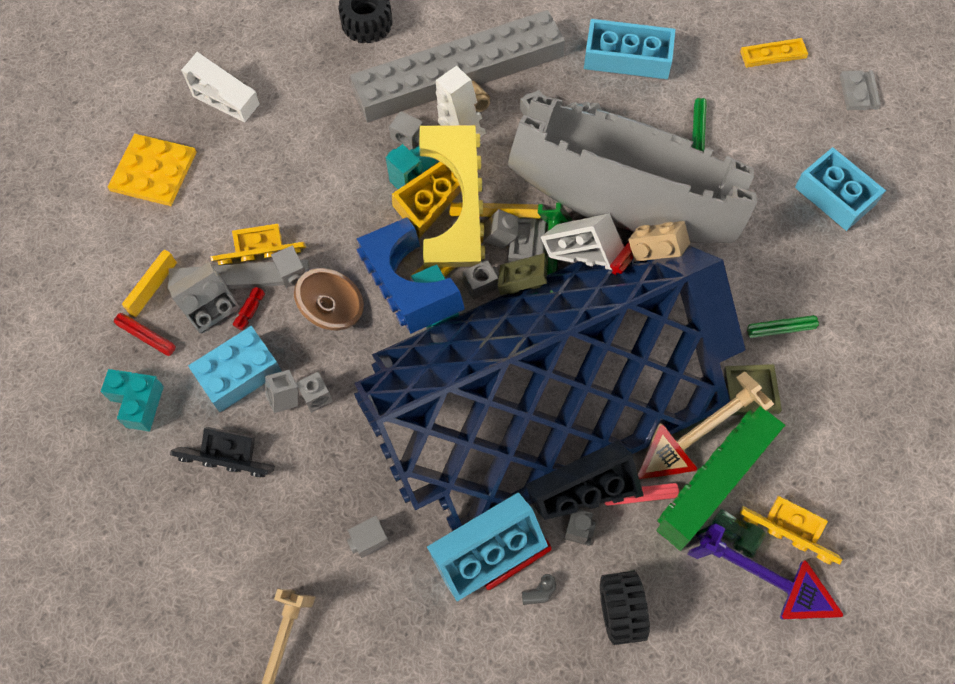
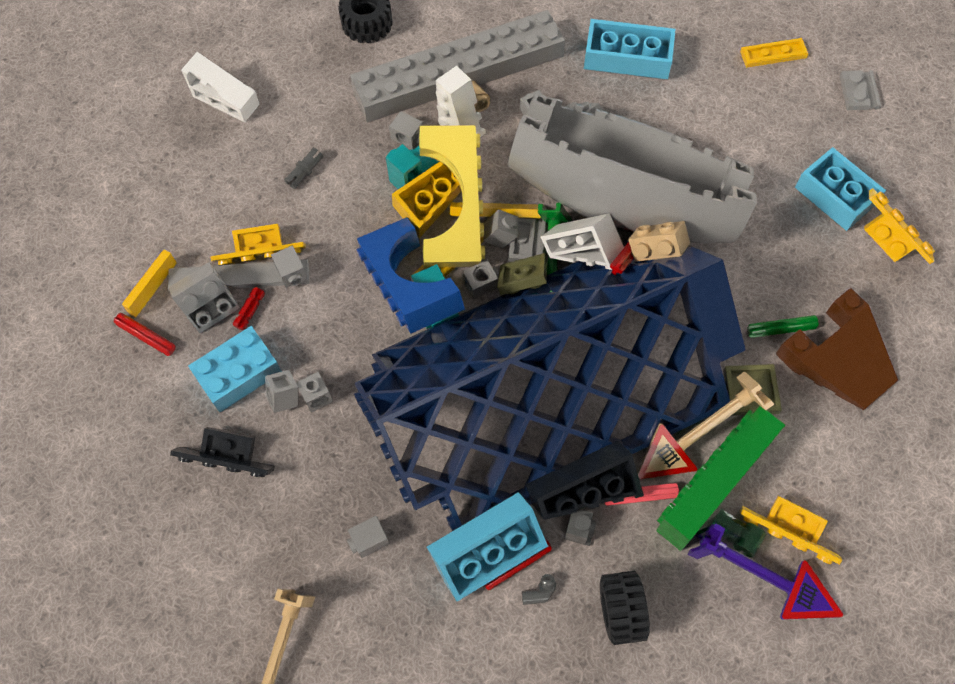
teal brick [100,369,164,432] -> none
yellow plate [108,133,197,206] -> none
medium nougat dish [294,268,364,331] -> none
green axle [692,98,707,152] -> none
none -> dark grey pin [284,147,324,189]
none -> reddish brown wedge [776,288,898,410]
none -> yellow bracket [864,188,935,264]

